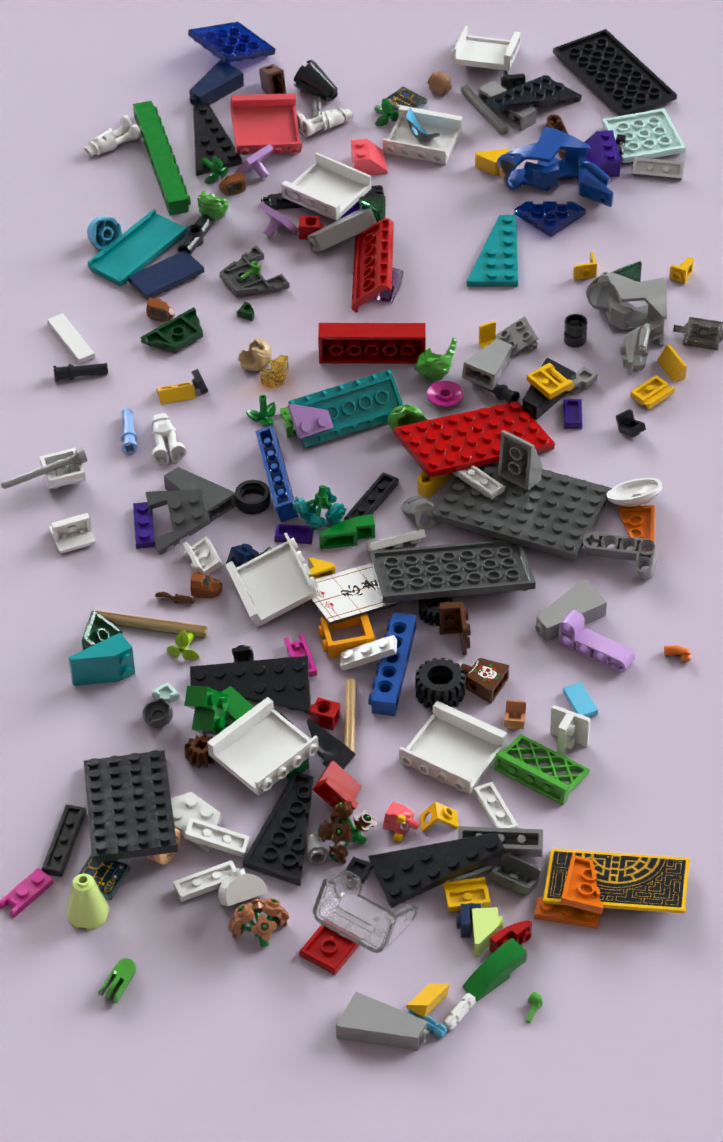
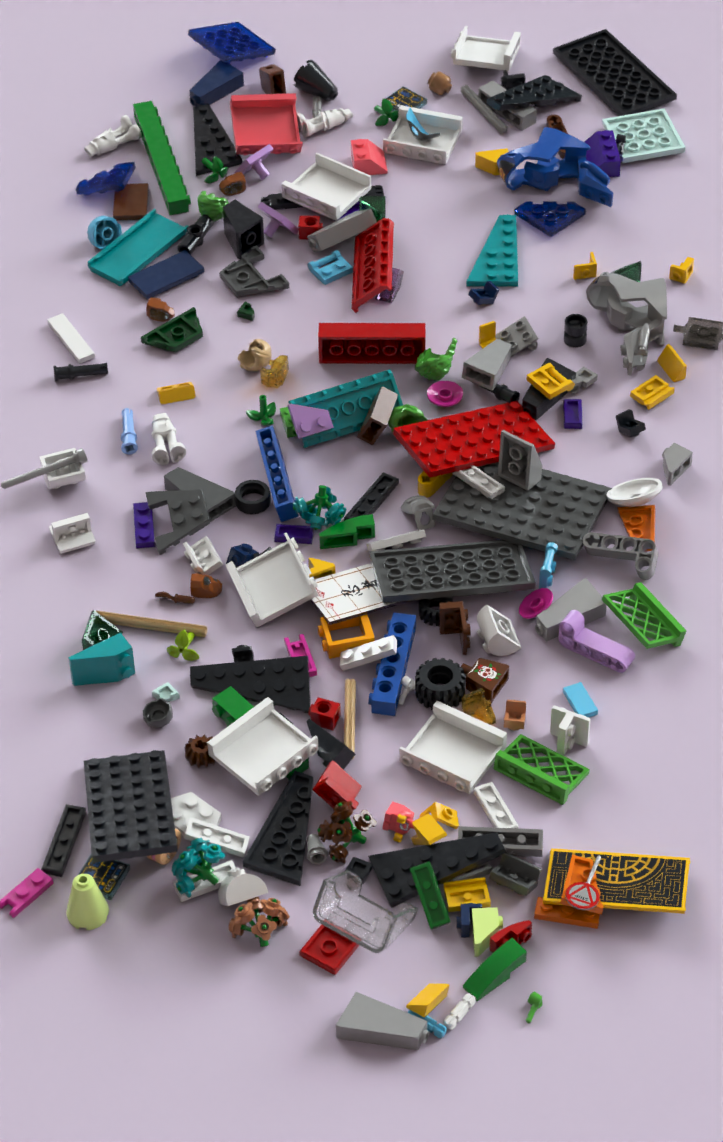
bright green arm [98,958,136,1003] -> none
green brick [184,686,229,734] -> none
black plate [191,369,208,394] -> none
bright green hand [240,261,261,280] -> none
white plate [632,157,684,179] -> none
orange arm [664,645,692,662] -> none
none -> clear blue plate [76,162,136,195]
none -> reddish brown tile [113,183,149,220]
none -> teal plant [172,838,225,898]
none -> black slope [223,200,264,260]
none -> medium azure plate [307,250,353,285]
none -> slope [357,386,398,445]
none -> white hand [398,676,415,705]
none -> green tile [410,861,451,930]
none -> yellow slope [411,814,447,845]
none -> clear yellow hand [461,688,496,725]
none -> dark blue bracket [468,281,499,305]
none -> white brick [477,605,521,656]
none -> dark pink dish [519,588,553,619]
none -> medium azure plate [539,542,558,589]
none -> piece [565,855,601,910]
none -> bright green fence [601,582,687,649]
none -> light grey slope [662,443,693,486]

